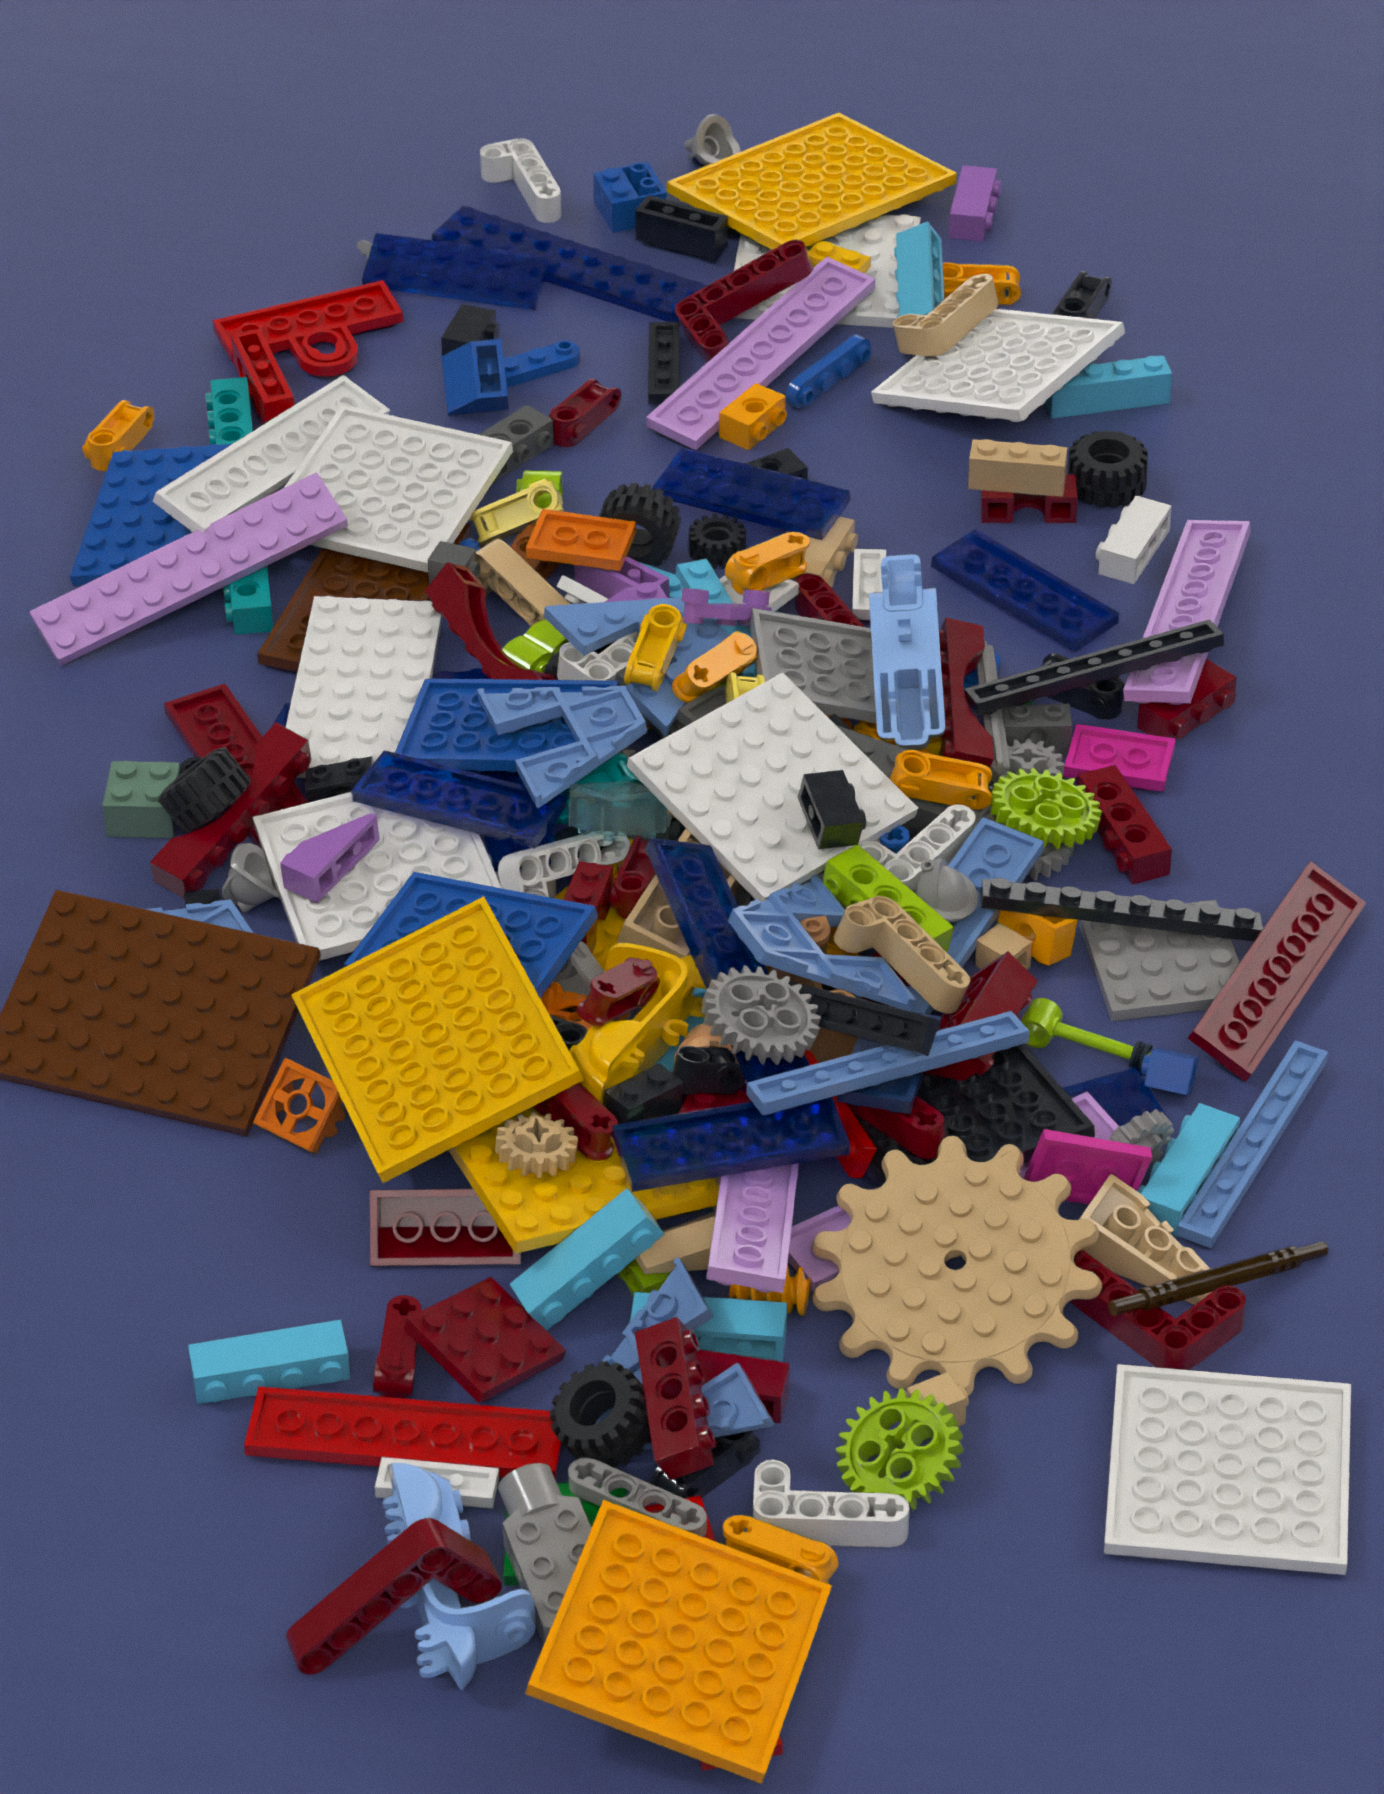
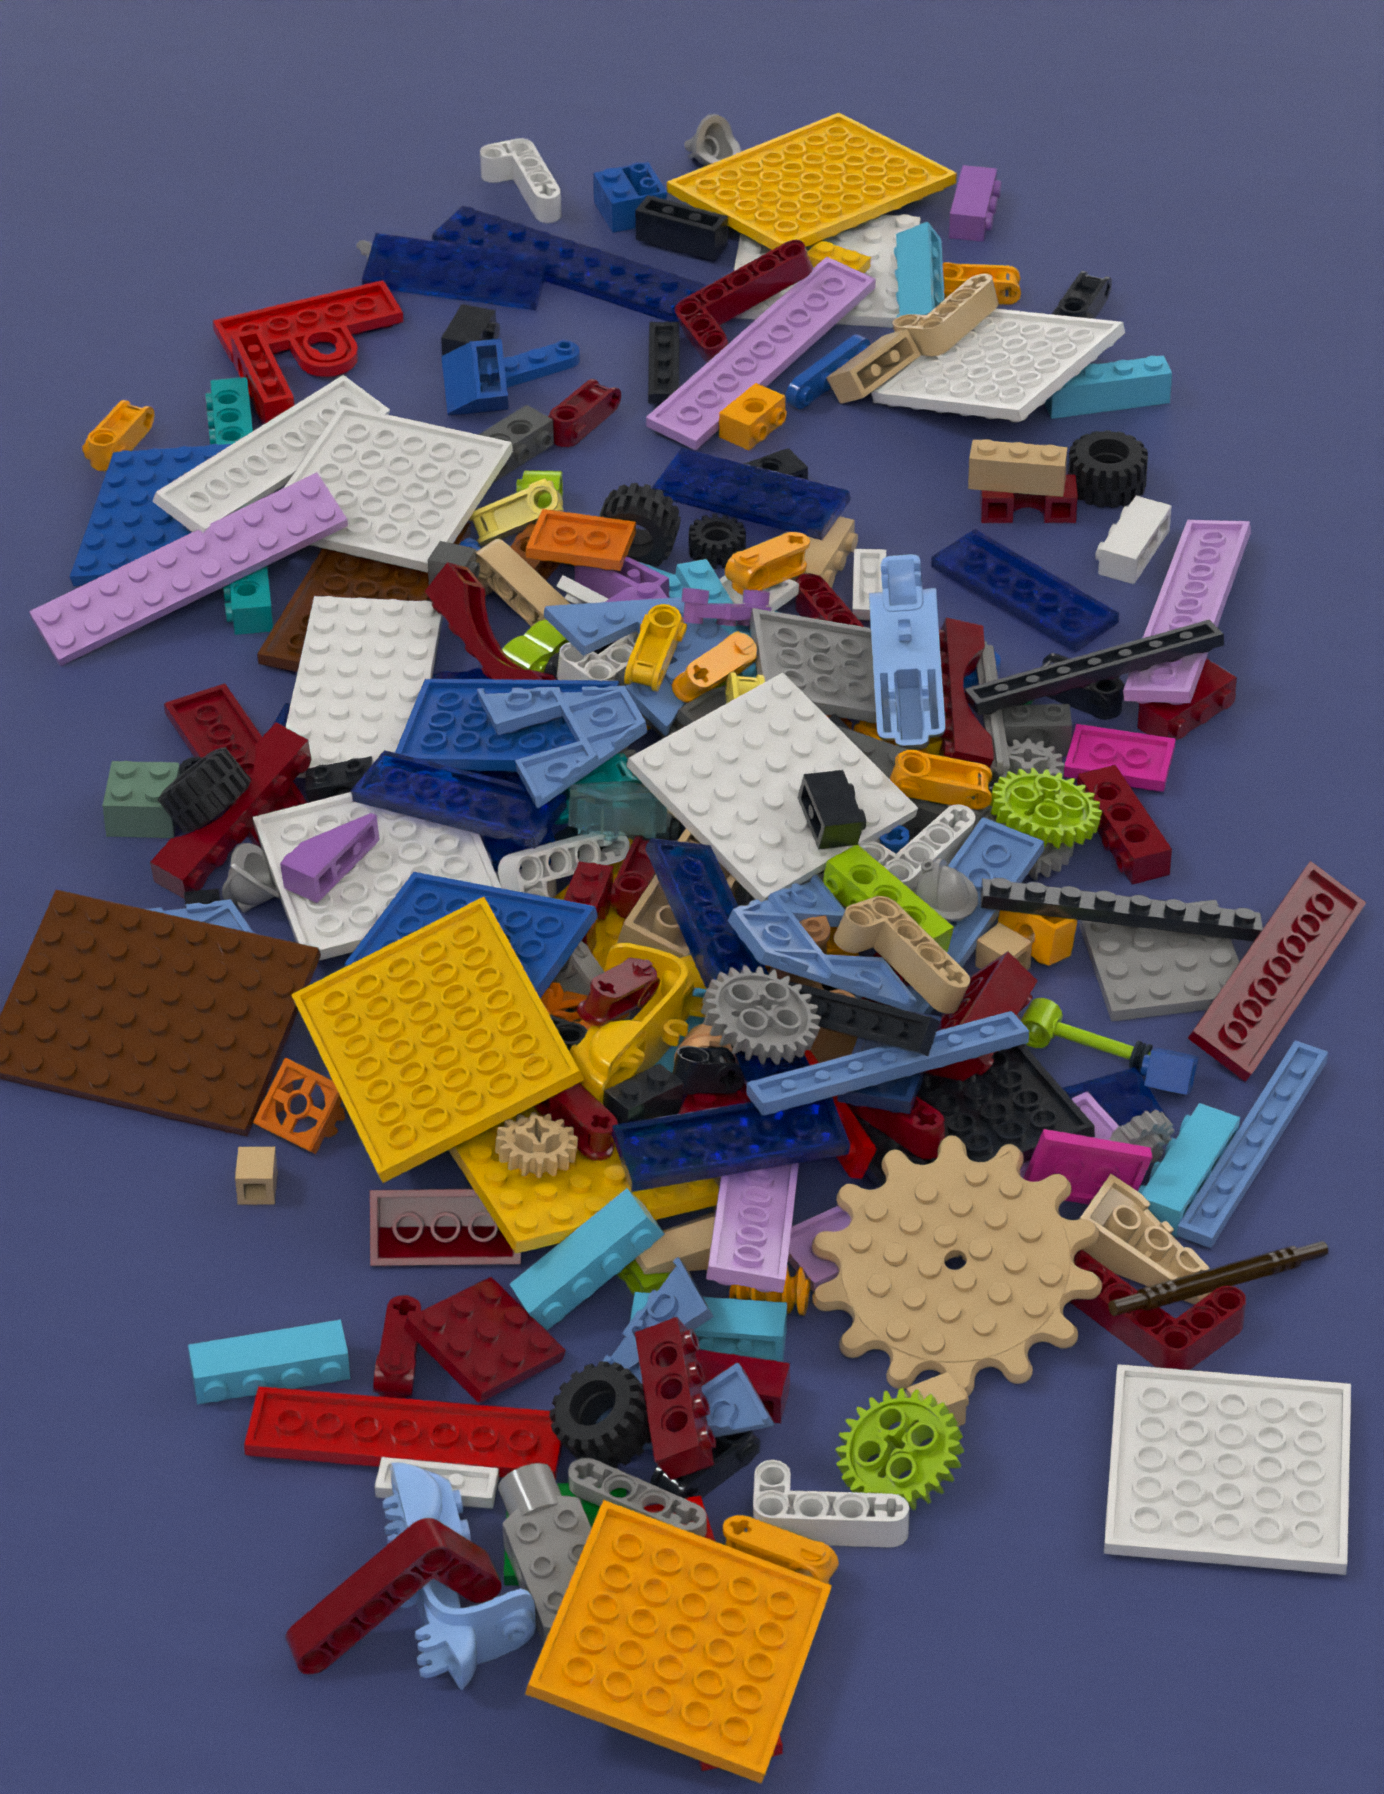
none -> tan brick [235,1147,278,1205]
none -> tan brick [826,329,921,404]

